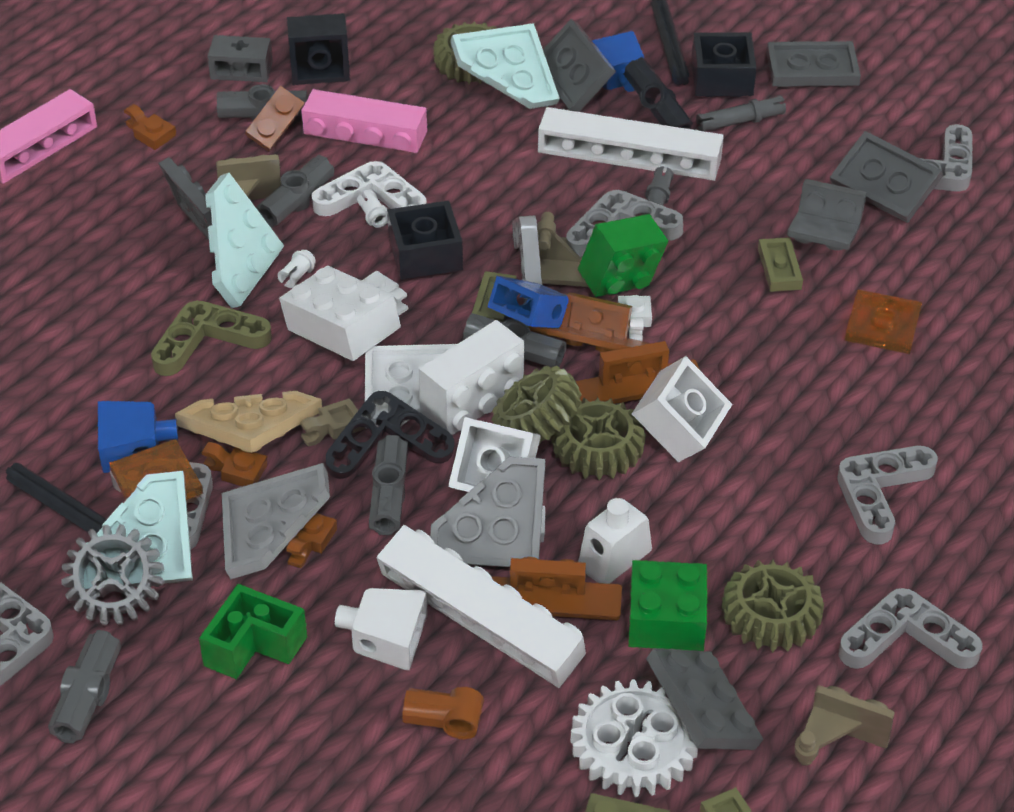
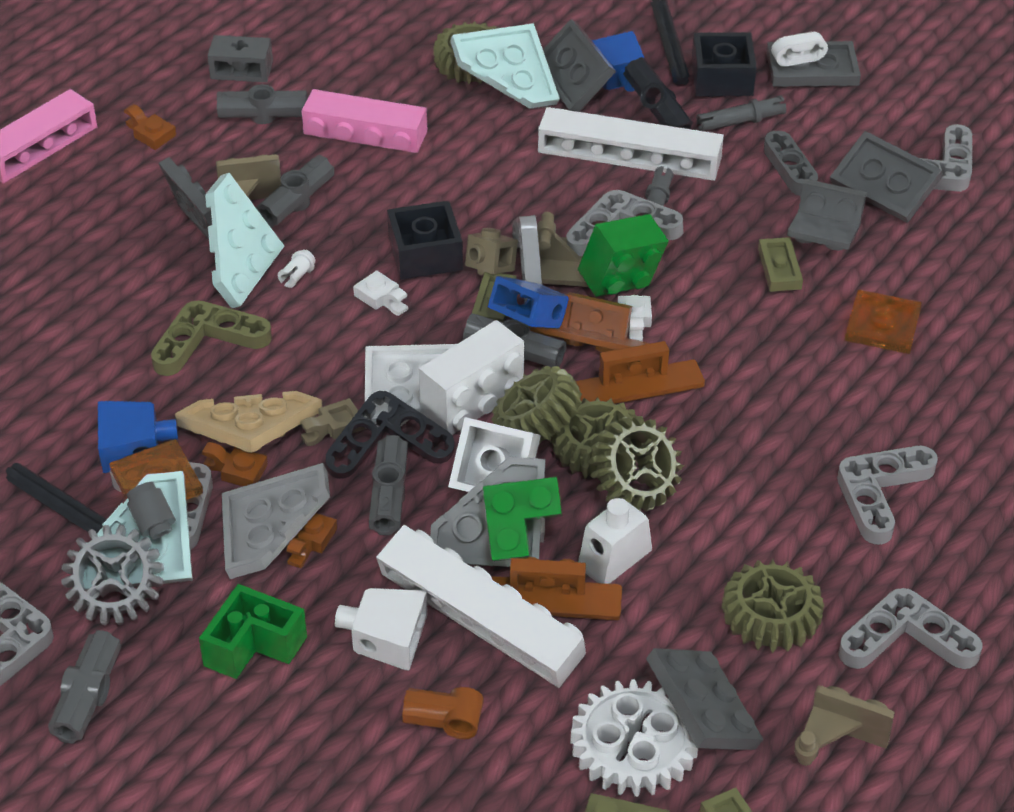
plate [245,85,305,152] -> none
white brick [279,265,401,361] -> none
black brick [287,13,350,85] -> none
white beam [312,161,426,216] -> none
white pin [357,190,388,228] -> none
green brick [628,560,707,651] -> none
white brick [632,356,732,462] -> none
none -> dark grey brick [127,482,176,540]
none -> dark tan brick [465,228,518,275]
none -> green brick [483,477,562,562]
none -> olive gear [588,416,684,511]
none -> dark grey beam [764,130,818,196]
none -> white beam [771,32,828,66]

